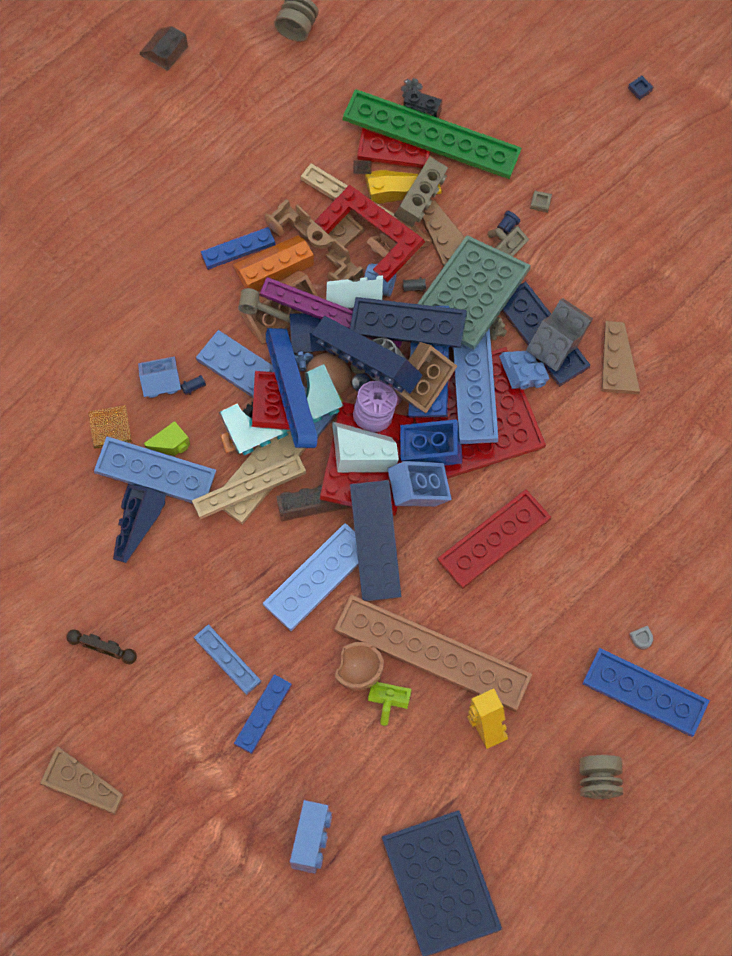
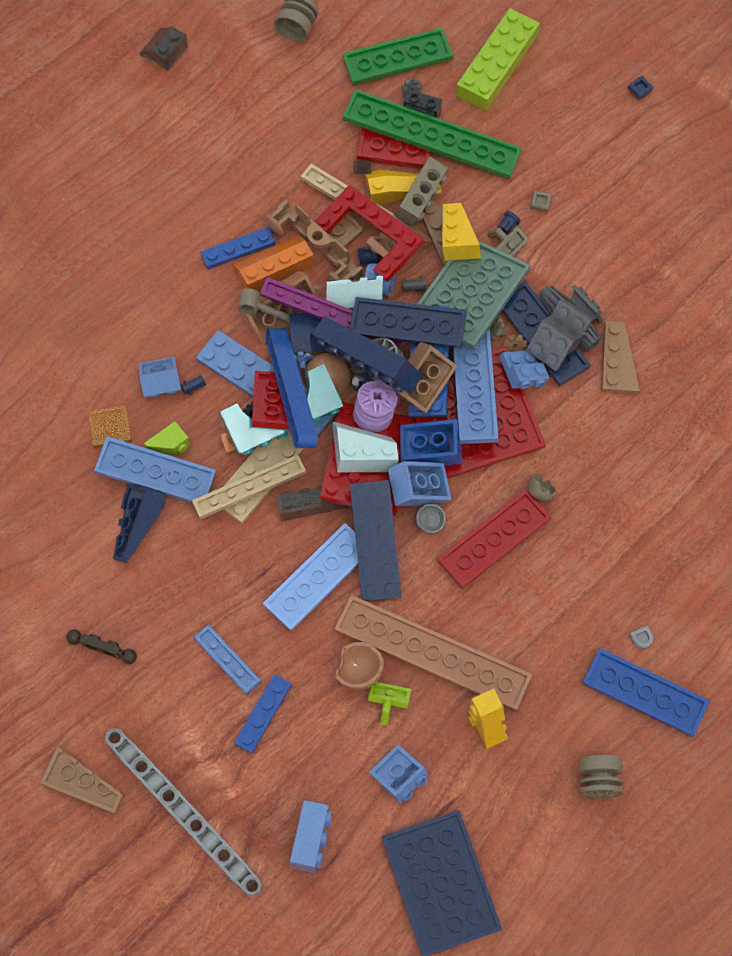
none -> light grey beam [105,728,262,898]
none -> green plate [343,28,453,85]
none -> dark blue tile [358,247,378,265]
none -> medium blue plate [369,745,429,803]
none -> light grey hair [416,504,446,533]
none -> yellow wedge [442,203,481,261]
none -> lime brick [456,8,540,112]
none -> medium nougat plant [503,334,527,352]
none -> dark tan hair [528,473,557,501]
none -> dark grey plate [539,284,603,351]

